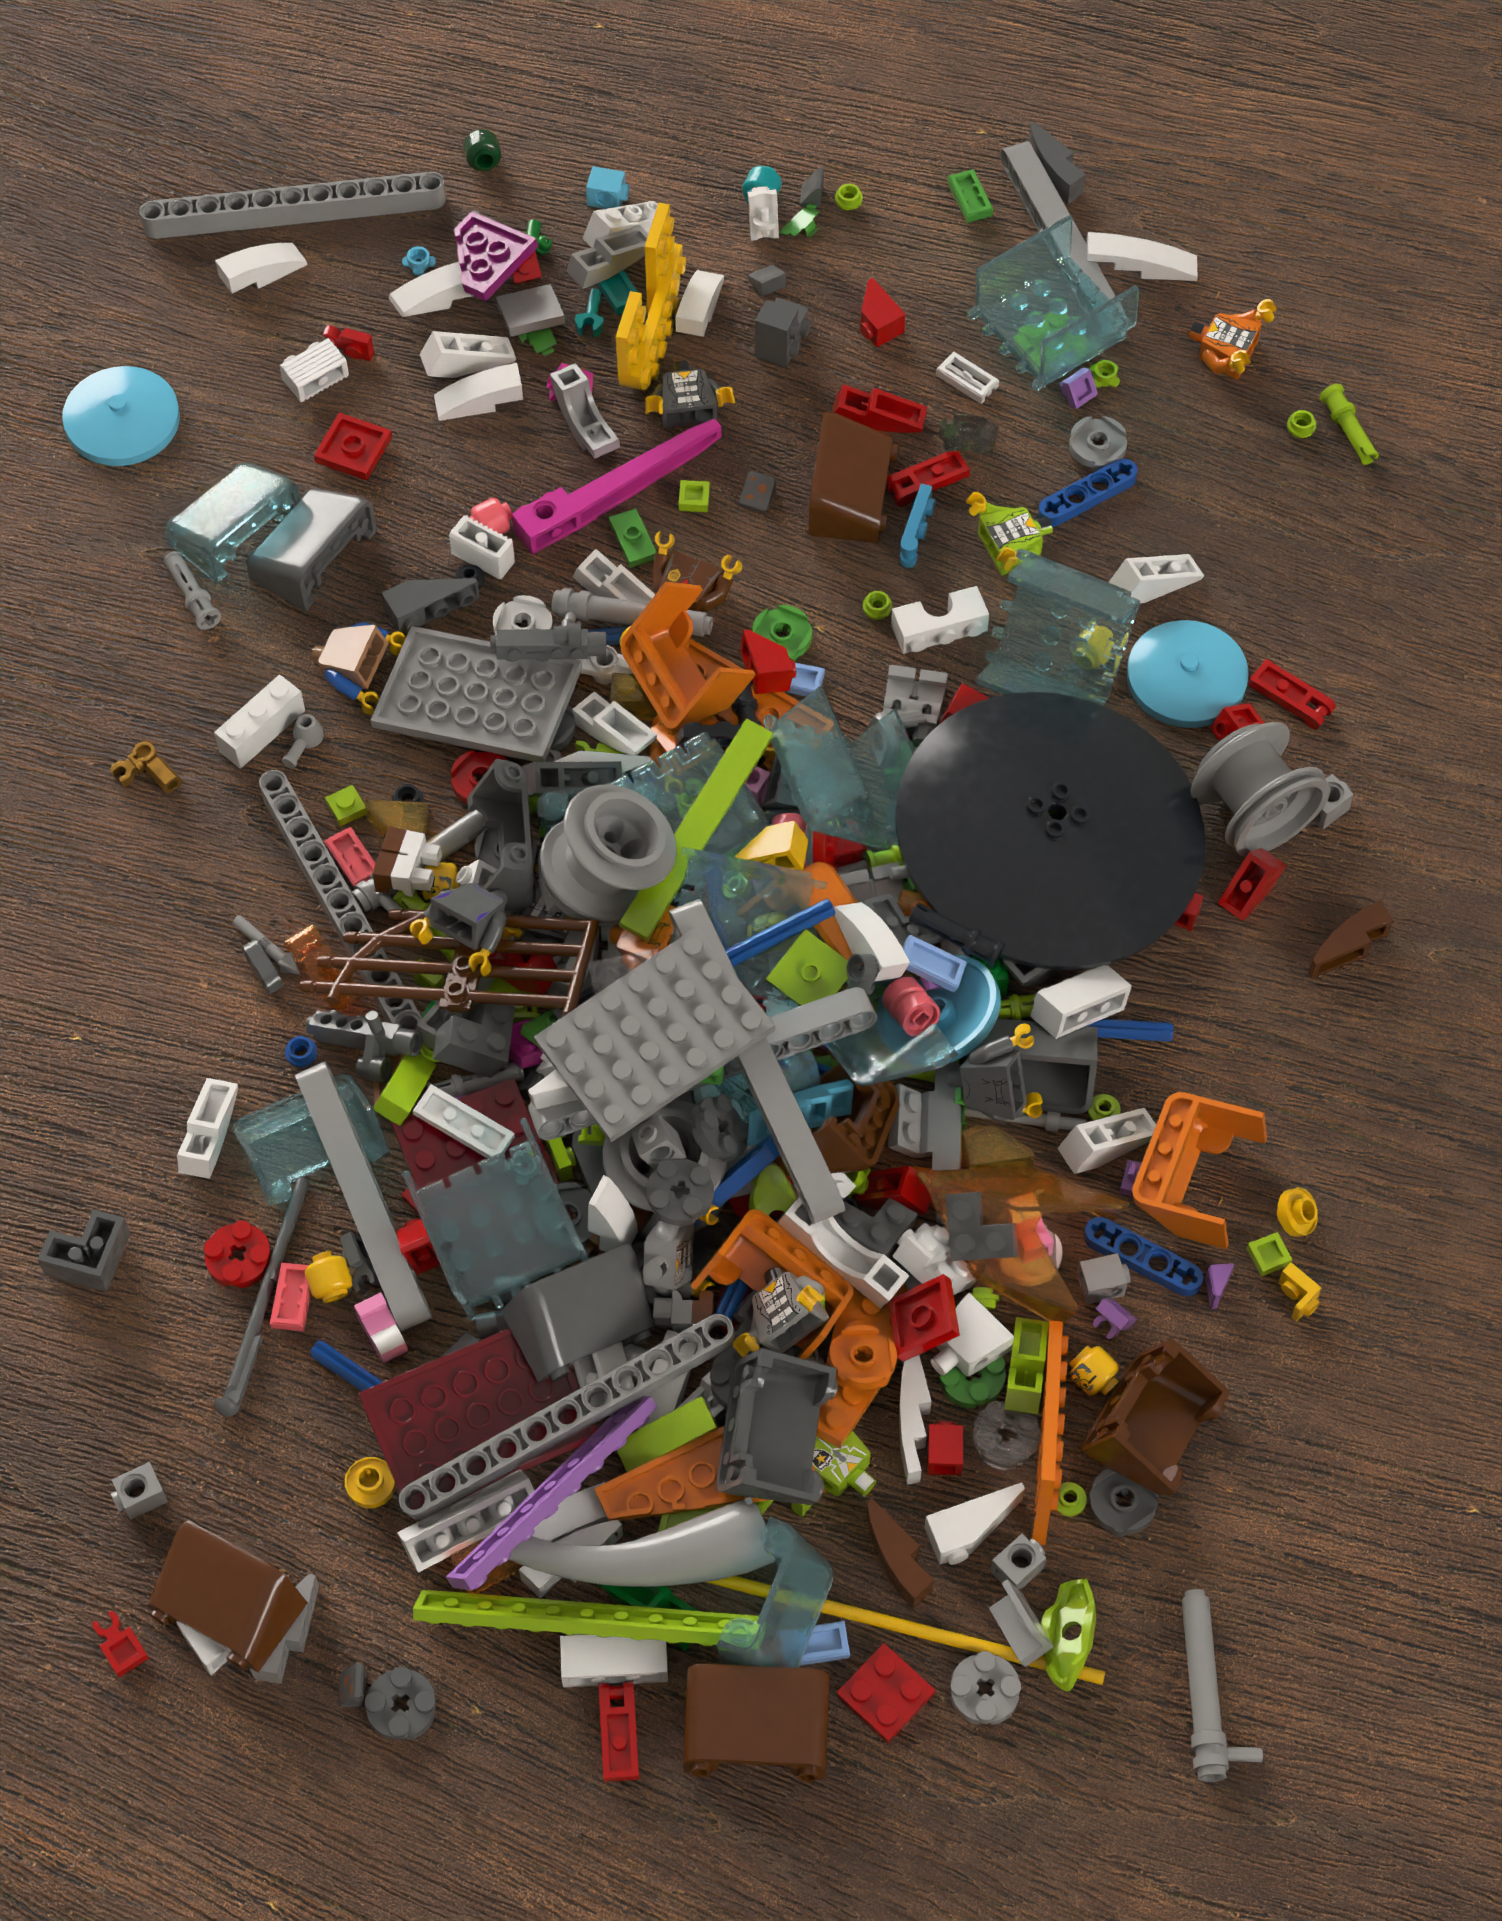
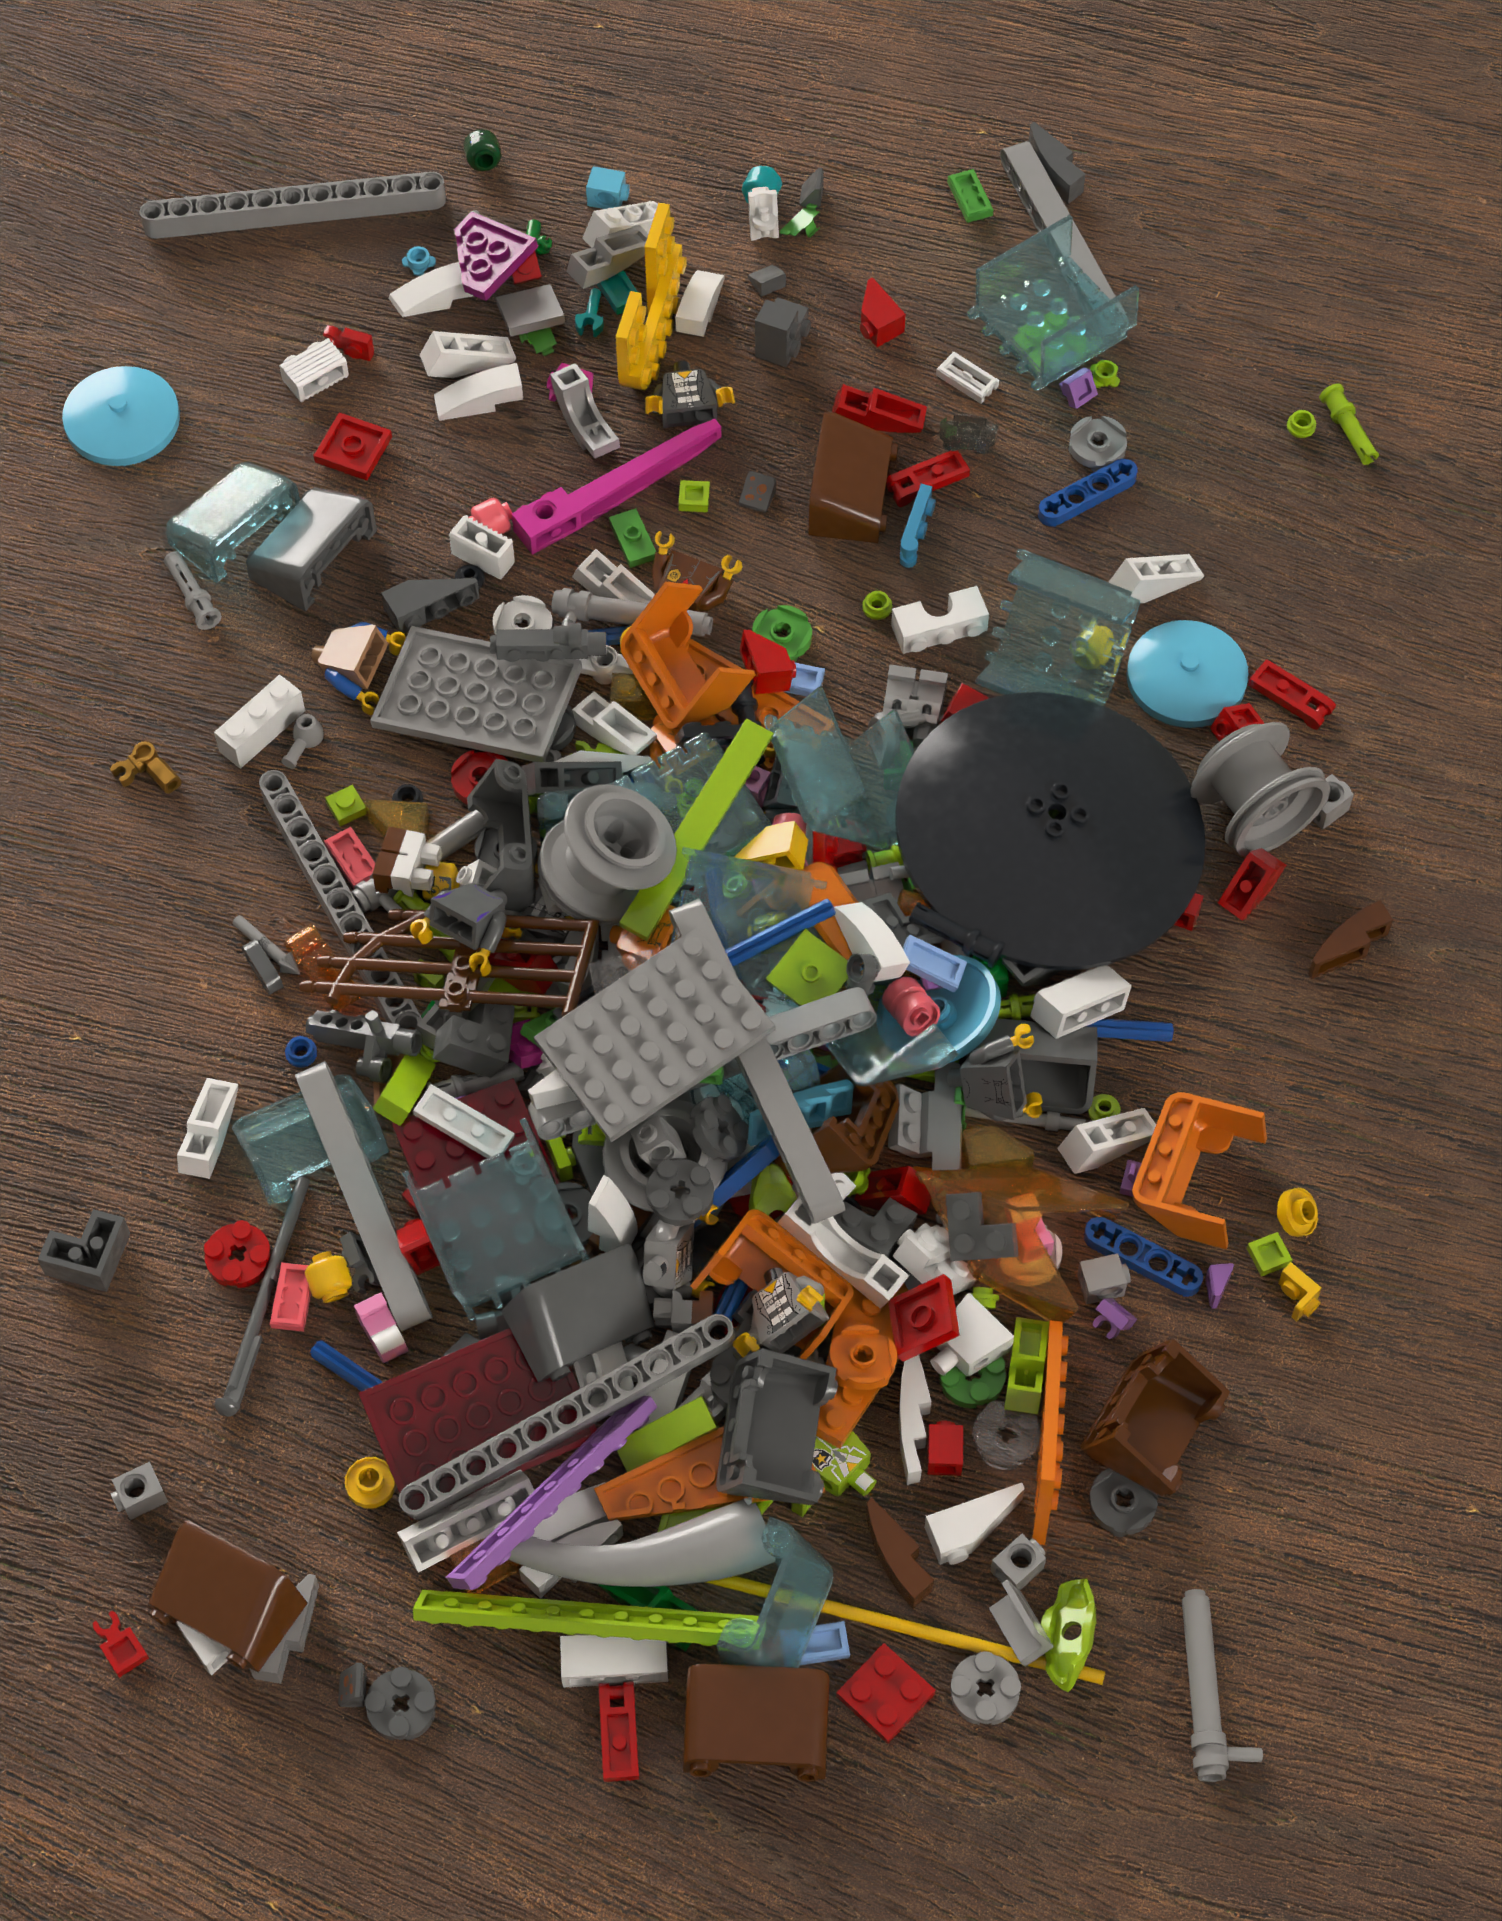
white slope [215,243,307,294] -> none
lime plate [835,184,863,210] -> none
torso [966,492,1053,575] -> none
lime plate [1055,1482,1087,1517] -> none
yellow head [1069,1345,1119,1396] -> none
white slope [1087,232,1198,281] -> none
torso [1188,299,1277,380] -> none

